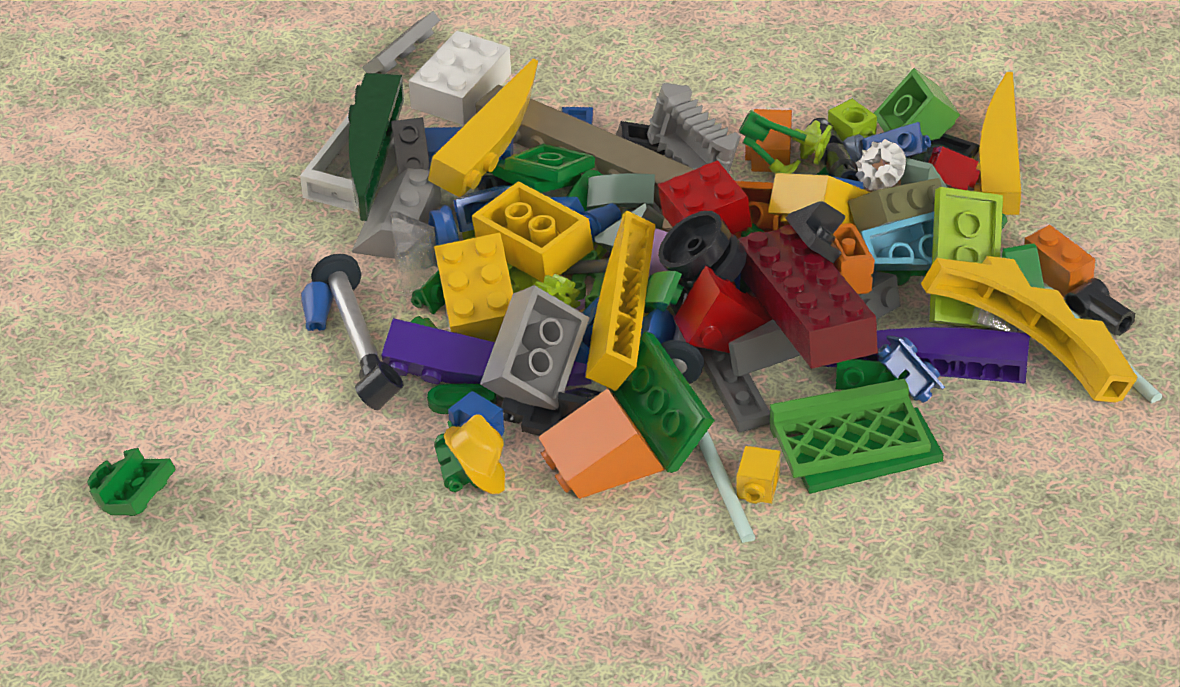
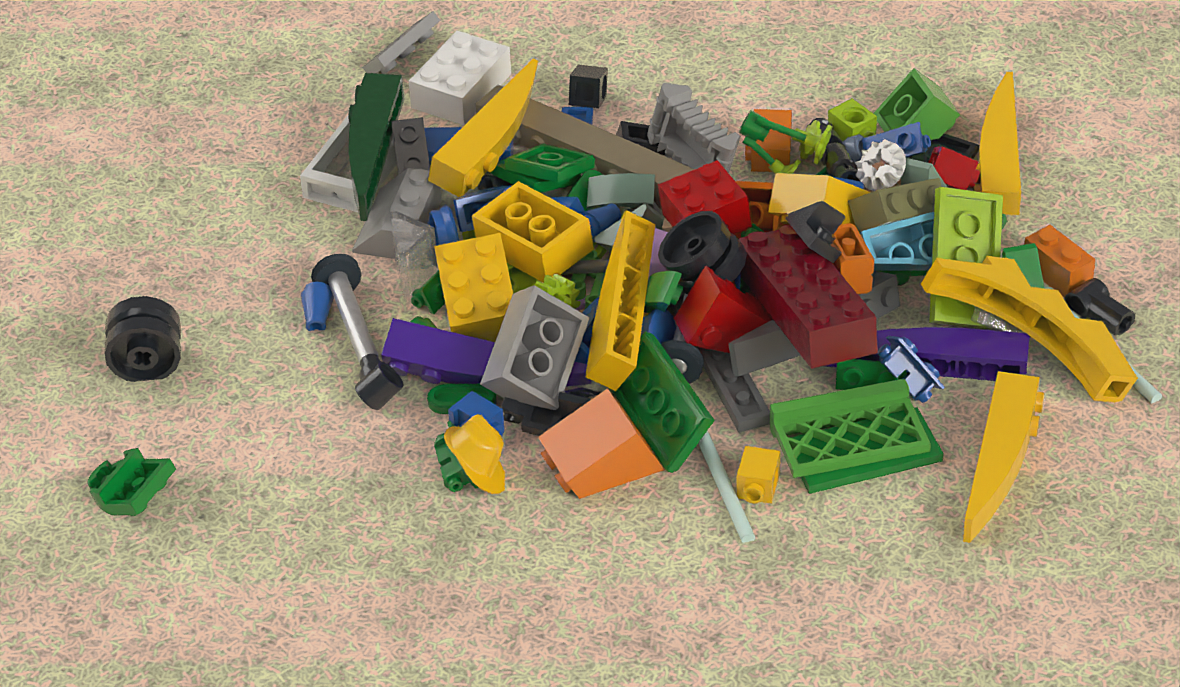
none -> black wheel [104,296,181,382]
none -> black brick [568,64,608,109]
none -> yellow slope [963,371,1045,543]

